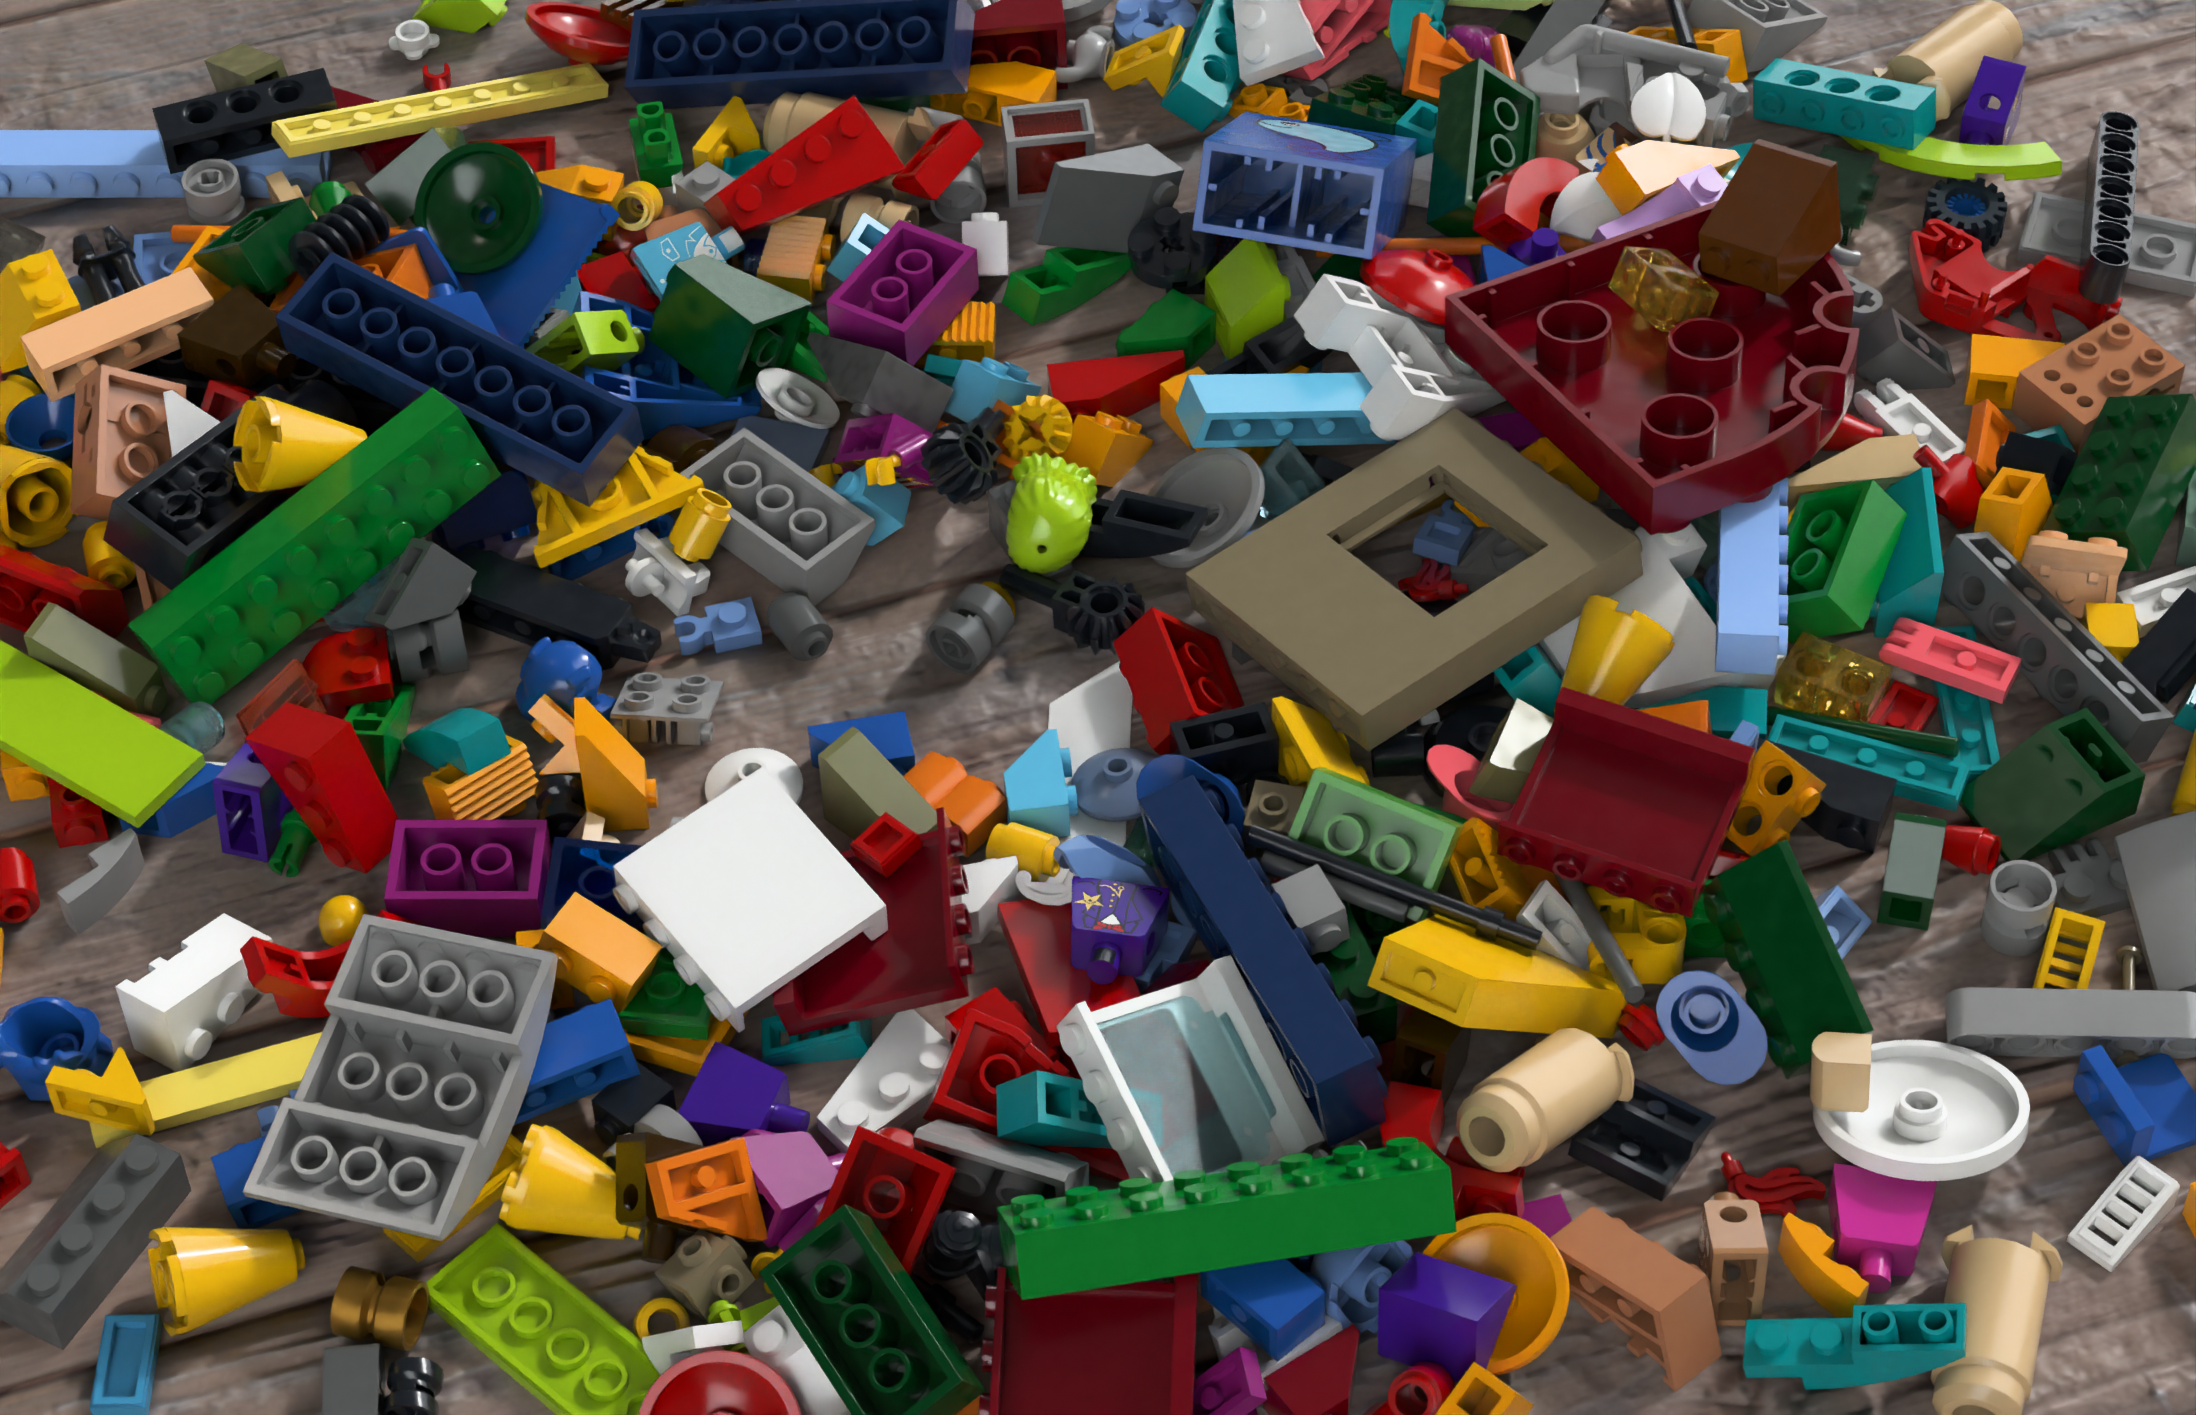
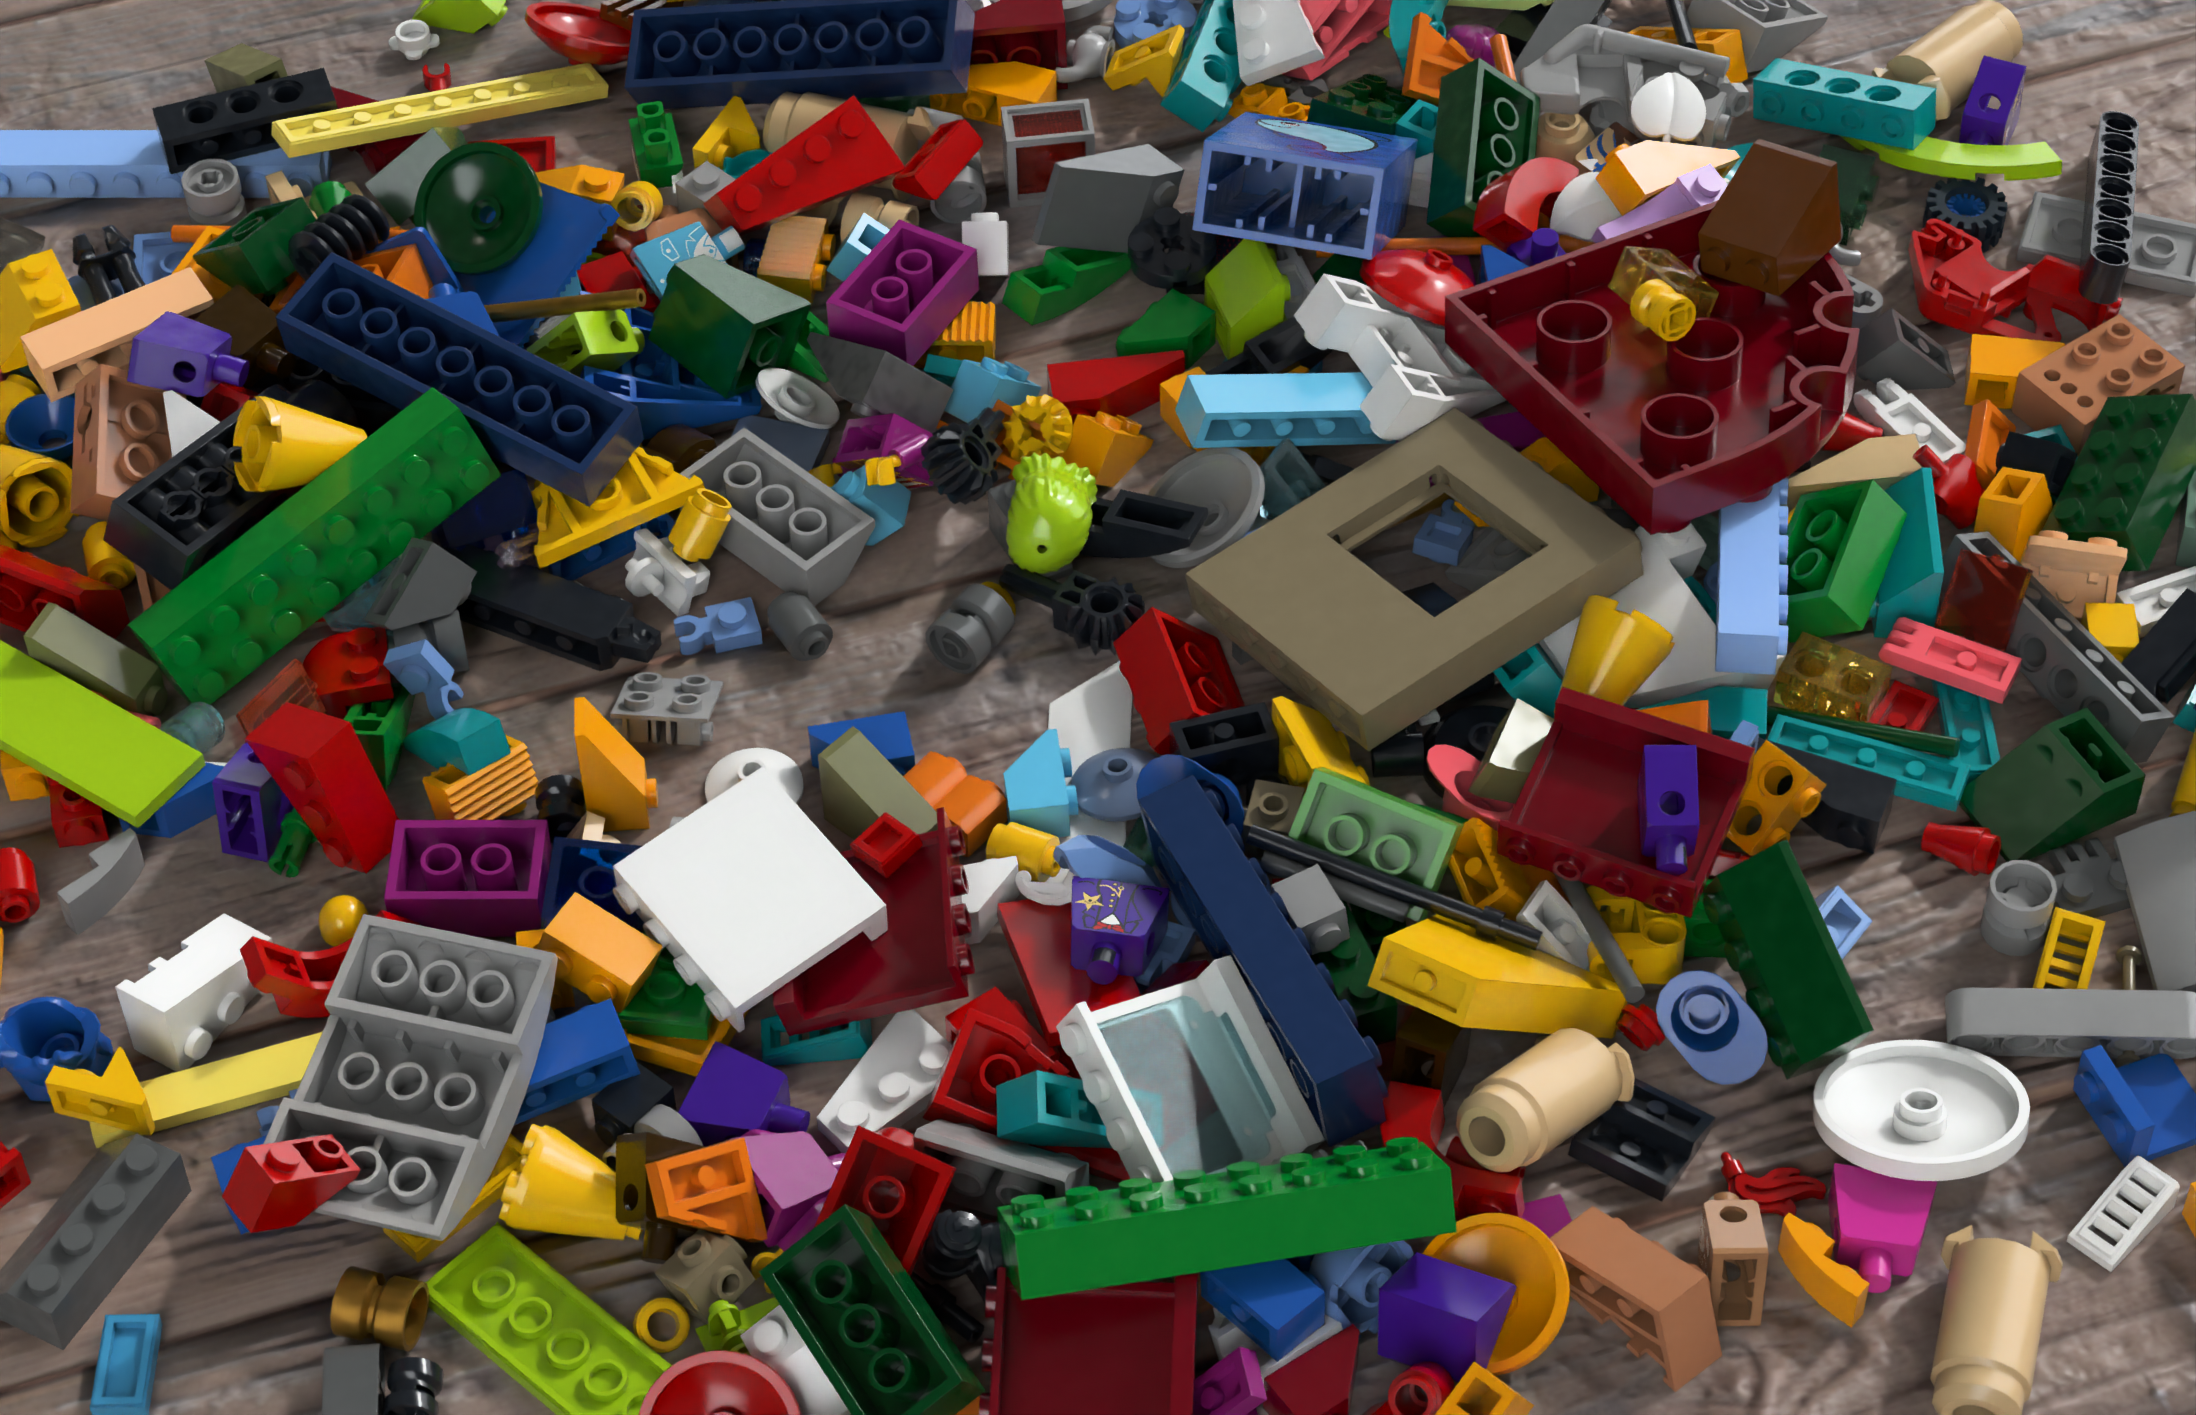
yellow cone [148,1227,305,1337] -> none
blue helmet [516,637,617,723] -> none
light orange slope [528,694,580,775] -> none
white slope [642,1320,744,1376] -> none
red piece [1398,558,1469,602] -> none
teal slope [1743,1303,1967,1390] -> none
tan piece [1810,1032,1872,1113] -> none
slope [1877,812,1947,931] -> none
none -> dark purple torso [127,311,249,397]
none -> red slope [222,1134,361,1233]
none -> medium blue plate [383,639,464,719]
none -> pearl gold piece [484,288,646,323]
none -> axle [494,529,539,569]
none -> yellow wheel [1630,279,1696,342]
none -> dark purple torso [1637,745,1699,876]
none -> clear red piece [1934,549,2033,651]

